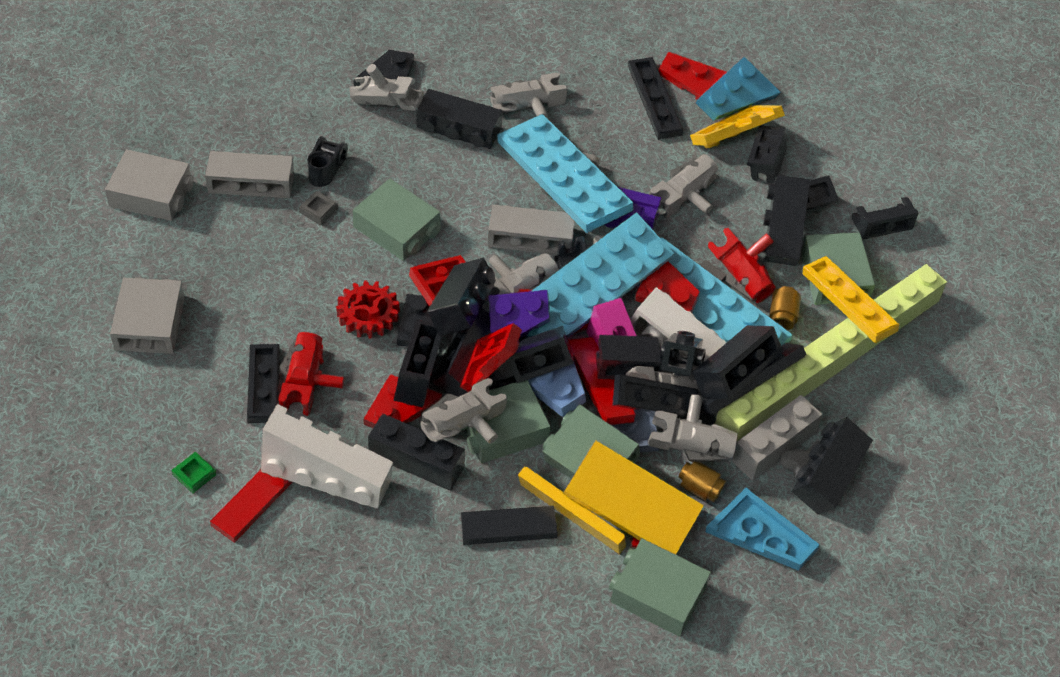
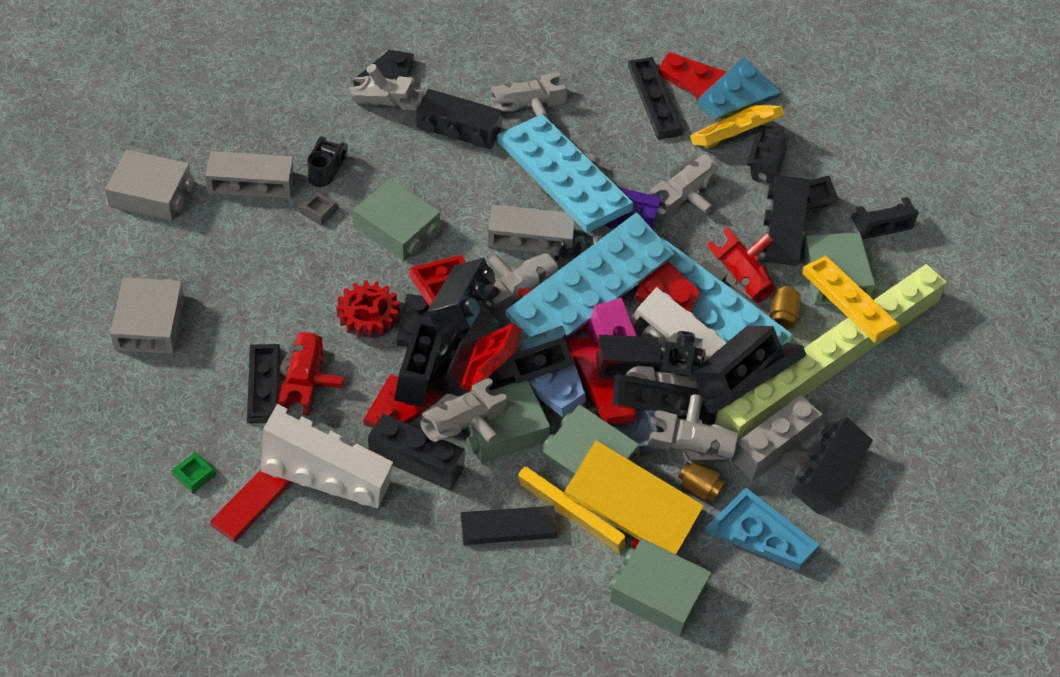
dark purple wing [489,290,550,340] -> none

